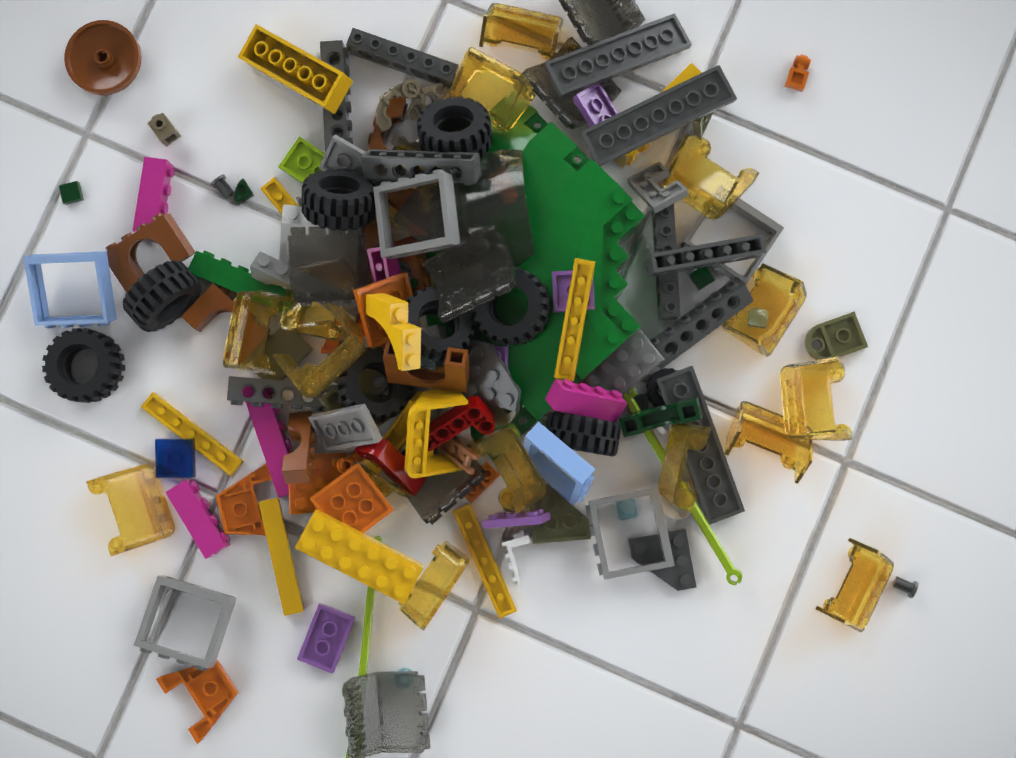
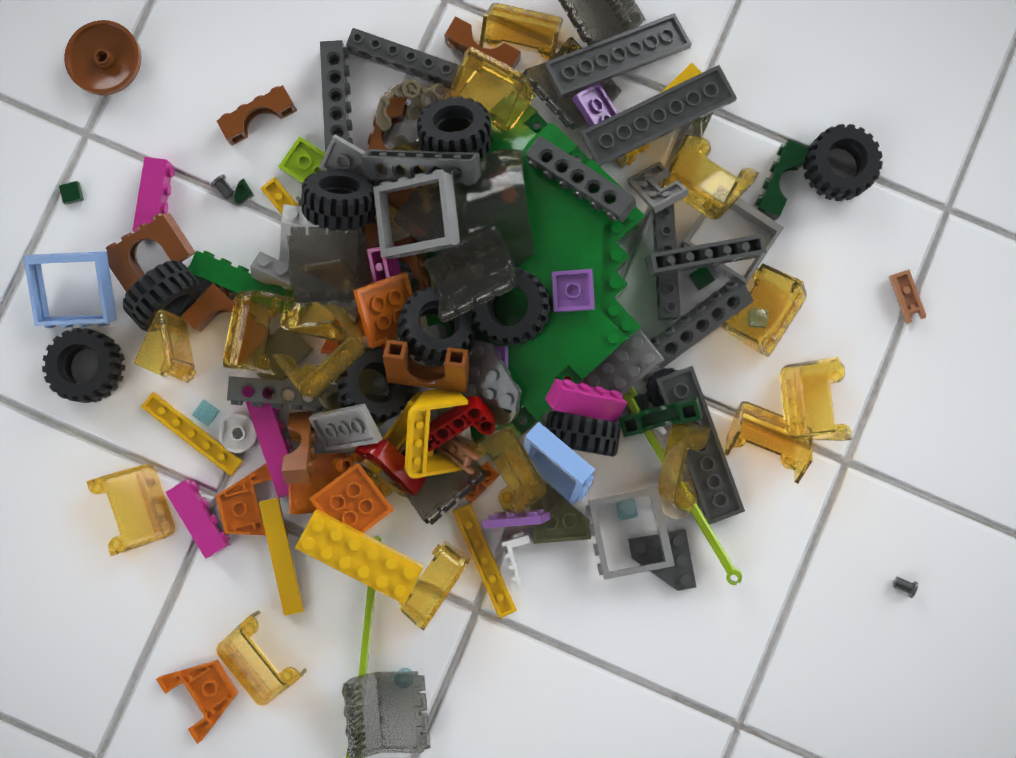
light grey window [134,575,237,671] -> none
dark tan brick [147,112,181,147] -> none
clear blue tile [155,439,196,478] -> none
yellow brick [238,24,353,115] -> none
medium lavender plate [297,603,356,674] -> none
yellow arch [366,293,421,371] -> none
clear light blue piece [420,355,437,371] -> none
yellow tile [554,258,595,381] -> none
orange plate [784,54,811,92] -> none
olive tile [805,311,868,361] -> none
clear yellow windscreen [815,538,894,632] -> none
none -> clear yellow windscreen [134,309,196,383]
none -> clear light blue tile [192,399,220,426]
none -> dark orange arch [216,85,297,146]
none -> clear yellow windscreen [216,610,307,706]
none -> white plate [218,414,258,453]
none -> dark orange arch [444,16,521,77]
none -> dark grey brick [525,136,636,223]
none -> dark green arch [754,139,809,221]
none -> black tyre [803,124,883,201]
none -> nougat hinge [889,269,926,324]

